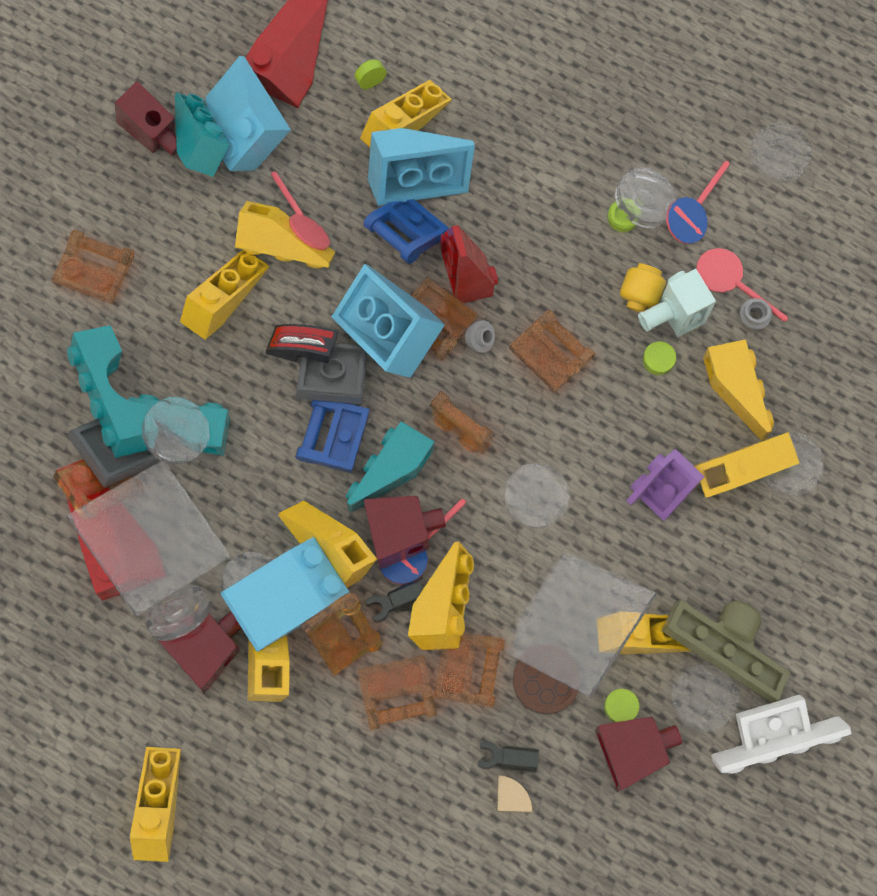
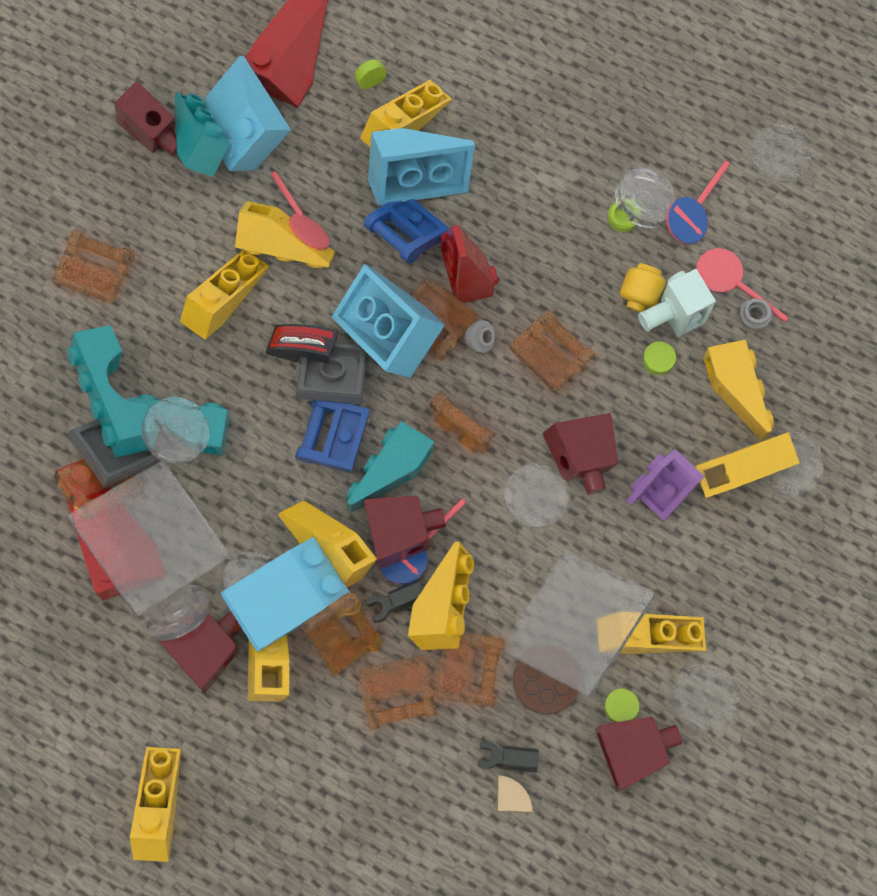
olive plate [662,600,790,703] -> none
white bracket [711,695,852,773] -> none
none -> dark red torso [543,413,618,495]

